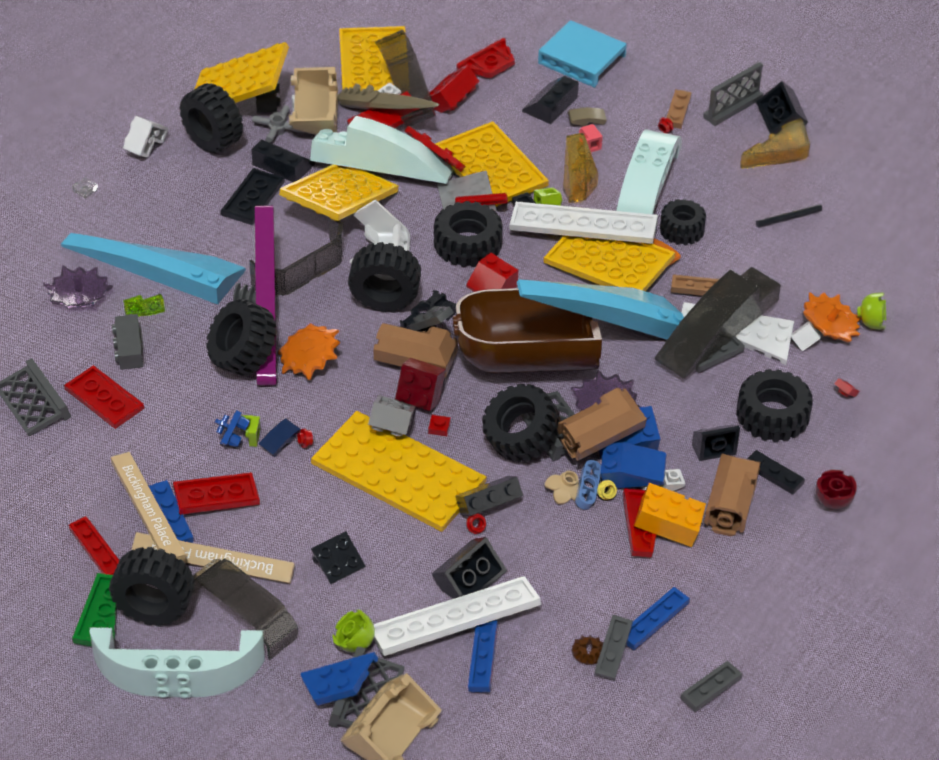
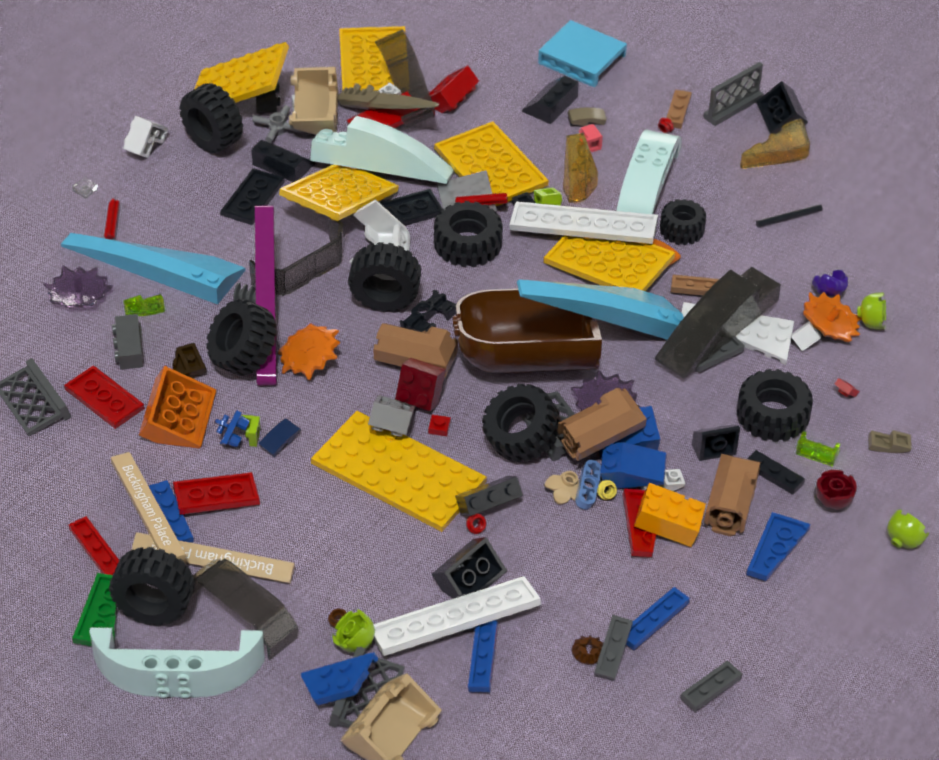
red plate [297,428,313,448] -> none
black hinge [311,531,366,585] -> none
red piece [404,126,466,172] -> none
dark grey wing [409,306,454,331] -> none
red wing [456,37,515,78] -> none
red slope [466,253,519,292] -> none
none -> red axle [104,198,120,240]
none -> orange slope [139,366,217,449]
none -> dark brown wing [172,343,207,377]
none -> reddish brown plate [328,608,346,628]
none -> black tile [379,189,443,226]
none -> blue wing [746,512,811,581]
none -> clear neon green hinge [796,431,841,467]
none -> dark purple hair [812,270,848,298]
none -> dark tan slope [868,430,912,453]
none -> lime cylinder [887,510,929,549]

